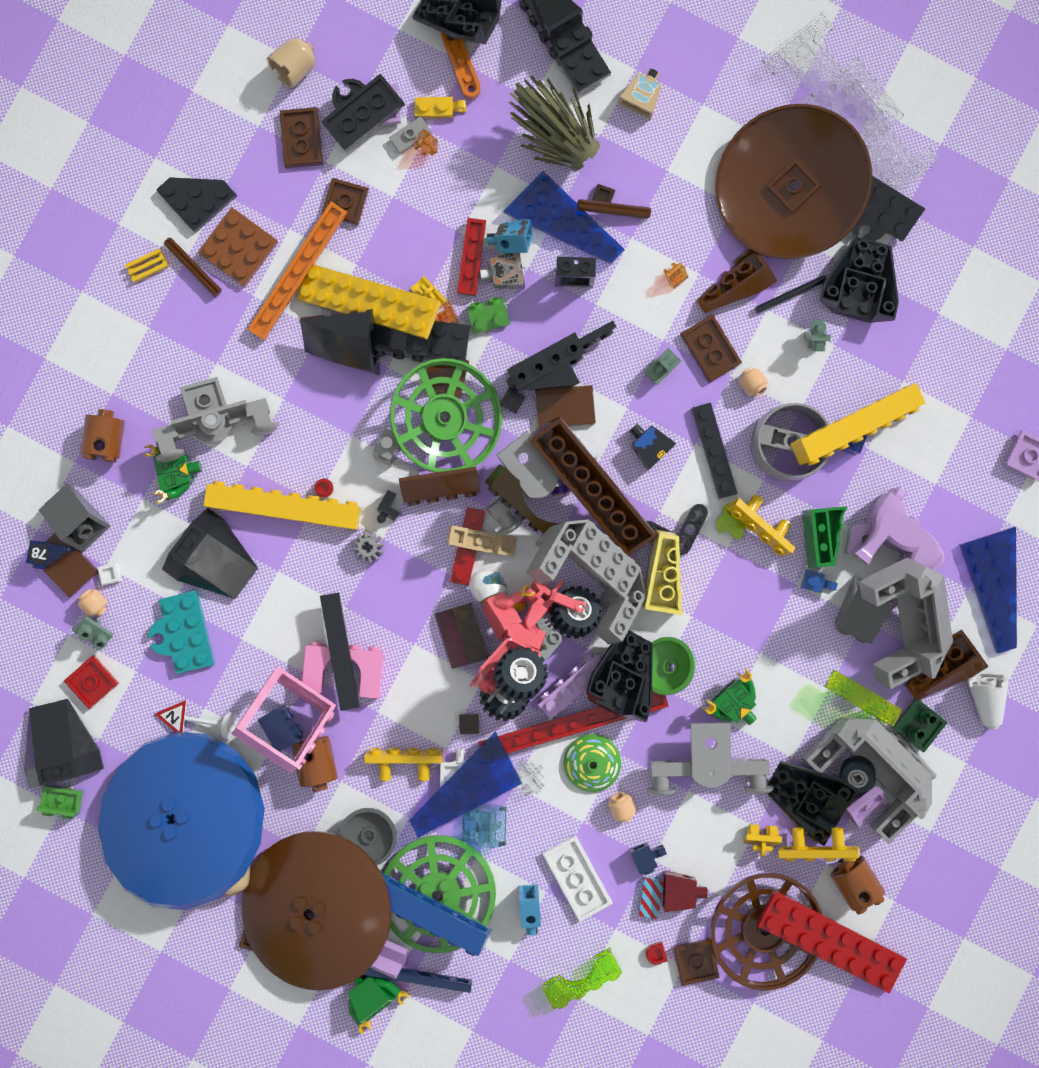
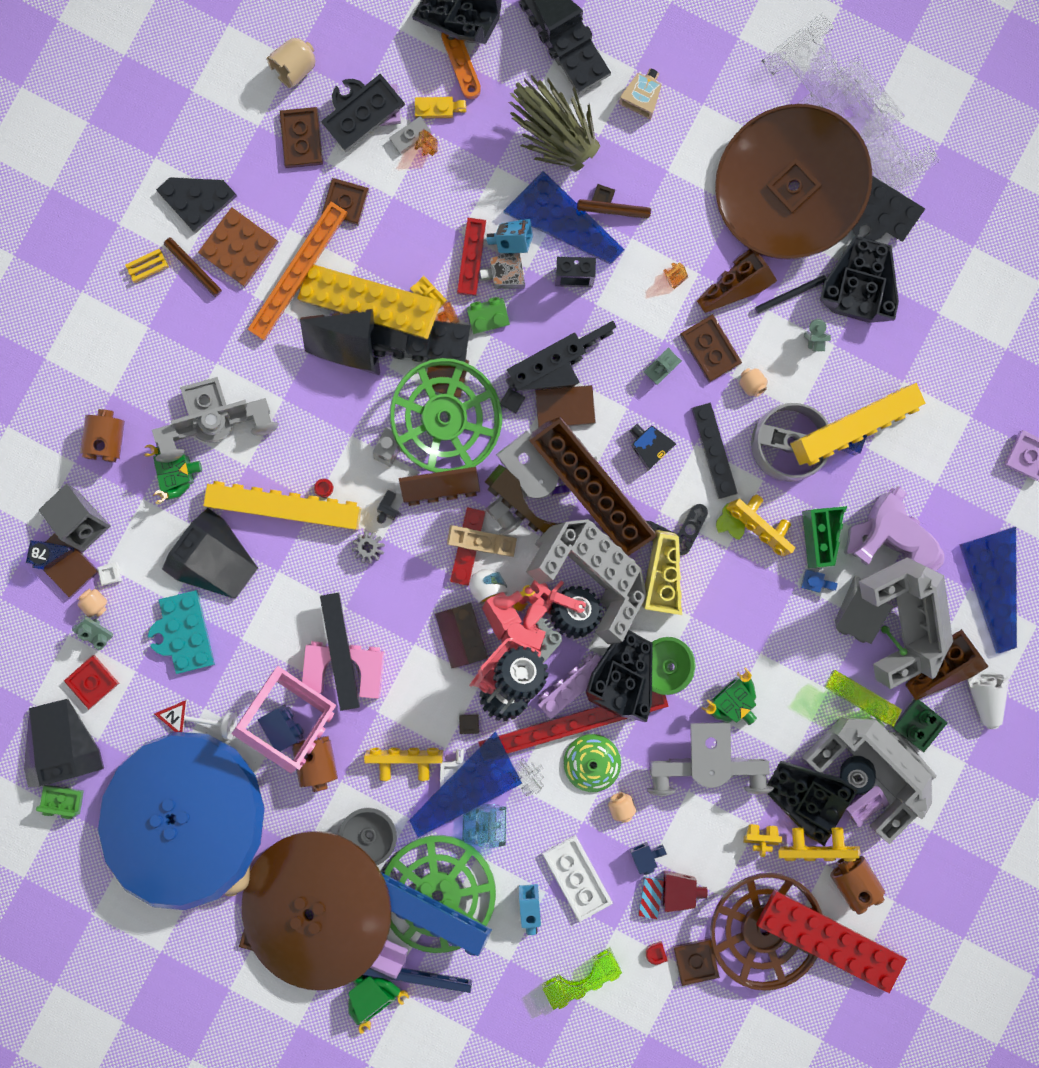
none -> bright green hinge [881,626,907,656]

